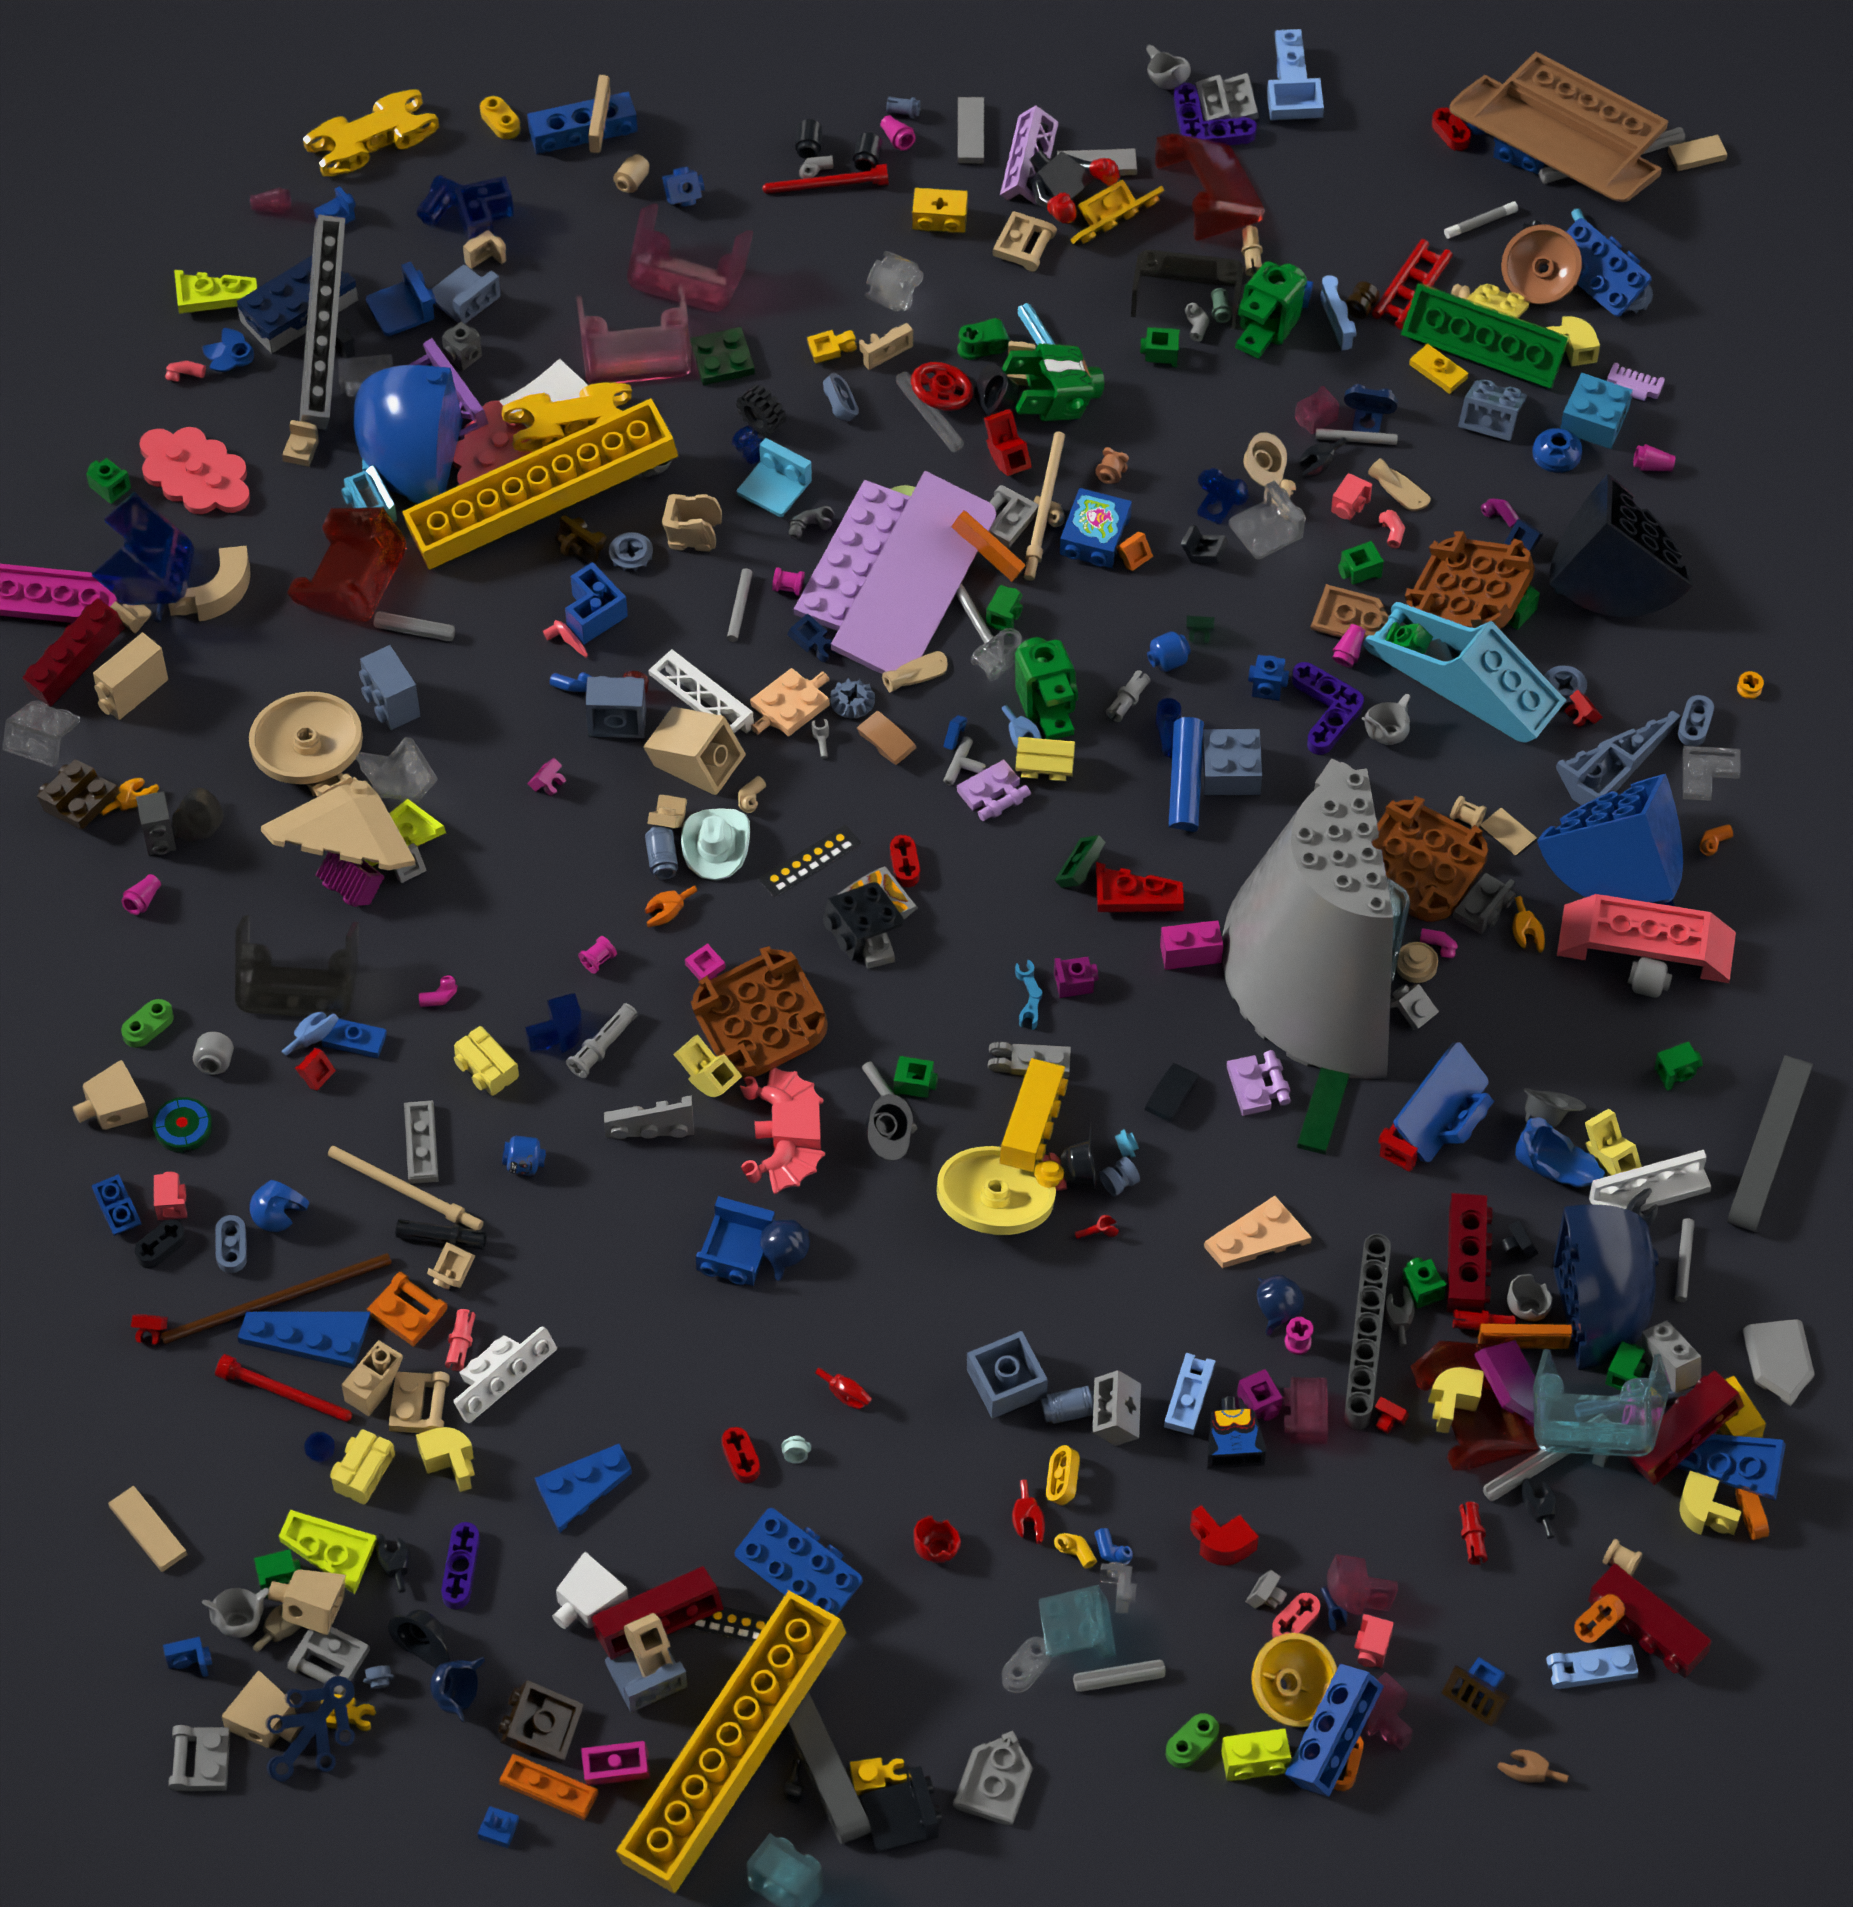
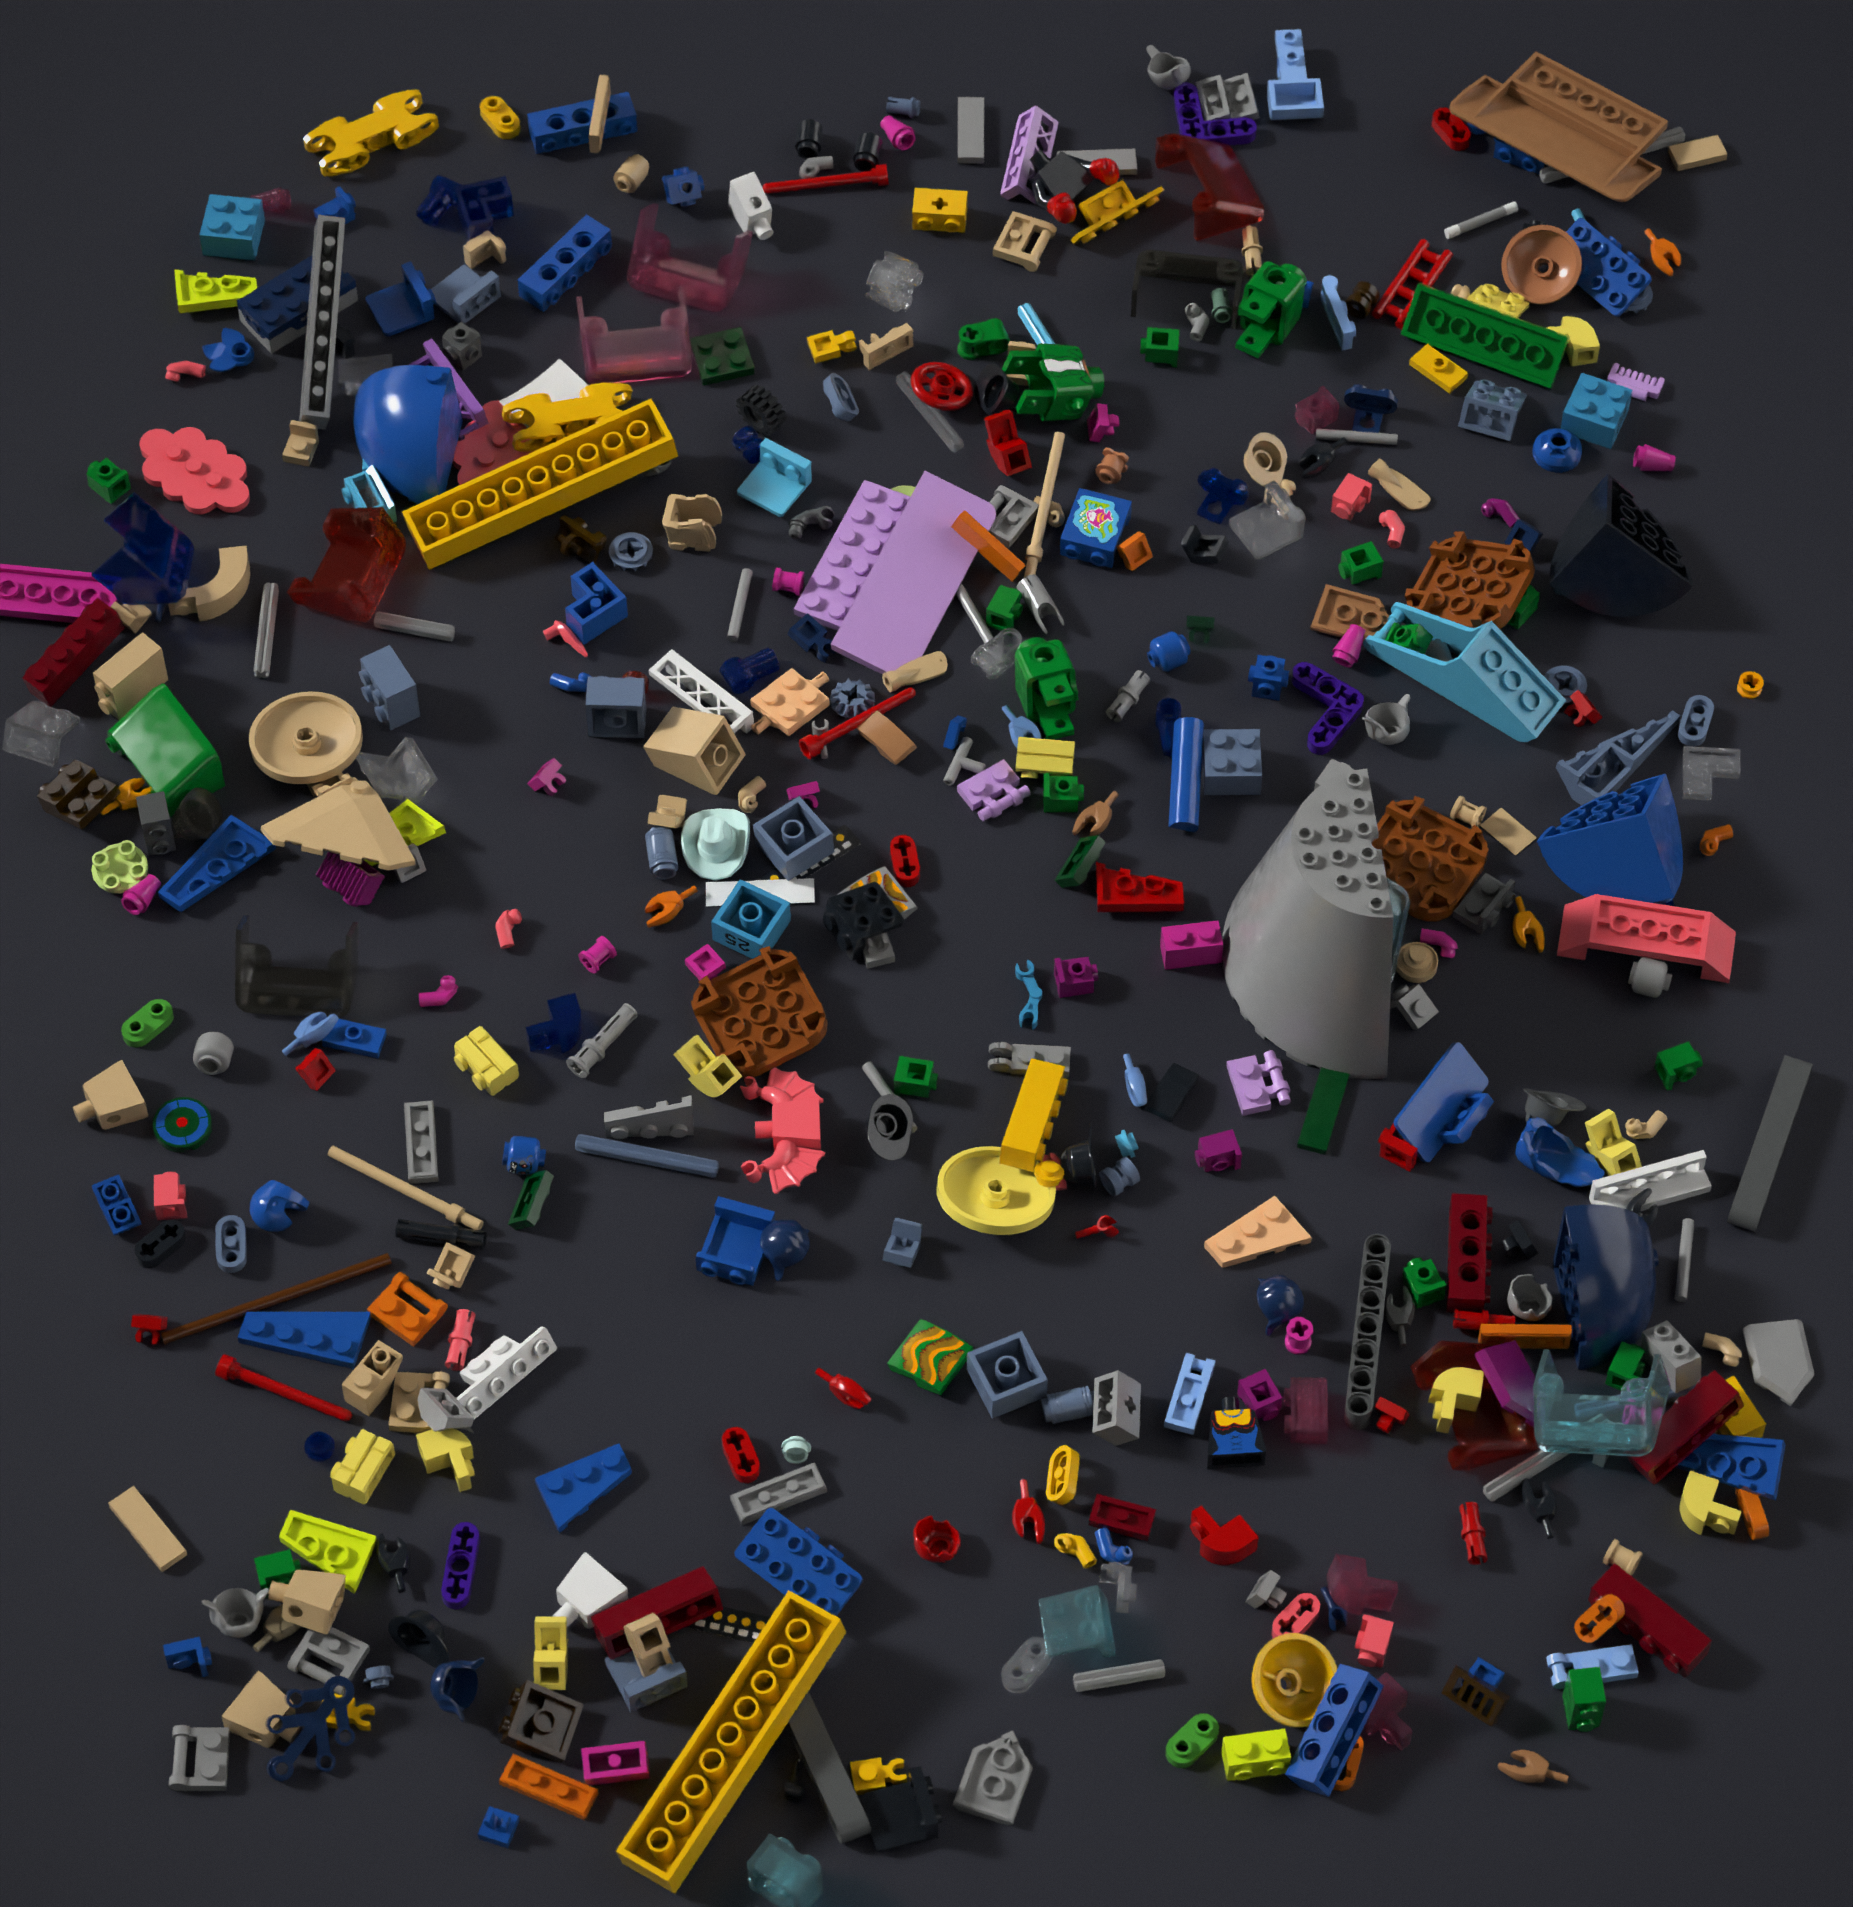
none -> yellowish green dish [91,840,149,894]
none -> green windscreen [105,683,225,817]
none -> blue wing [158,815,276,912]
none -> dark azure brick [199,194,265,261]
none -> light grey axle [254,582,279,678]
none -> light grey slope [417,1388,474,1433]
none -> coral arm [495,909,522,949]
none -> dark green plate [508,1170,554,1230]
none -> blue brick [518,214,612,312]
none -> light yellow brick [533,1617,568,1690]
none -> sand blue axle [575,1134,719,1178]
none -> white sticker [706,878,815,907]
none -> dark azure brick [711,879,791,959]
none -> clear blue piece [719,648,780,694]
none -> white torso [728,171,774,240]
none -> light grey tile [730,1462,827,1525]
none -> sand blue brick [753,796,835,881]
none -> dark pink tile [786,781,820,809]
none -> red piece [799,687,916,759]
none -> sand blue bracket [882,1218,923,1268]
none -> slope [887,1319,974,1395]
none -> light grey piece [1017,575,1064,634]
none -> green brick [1043,773,1084,812]
none -> medium nougat hand [1072,791,1119,836]
none -> dark pink tile [1087,403,1119,442]
none -> dark red plate [1088,1494,1156,1541]
none -> medium blue hand [1123,1054,1147,1107]
none -> magenta brick [1195,1129,1242,1172]
none -> green brick [1562,1667,1606,1732]
none -> tan arm [1625,1110,1667,1139]
none -> orange hand [1645,228,1681,277]
none -> tan arm [1702,1332,1742,1367]

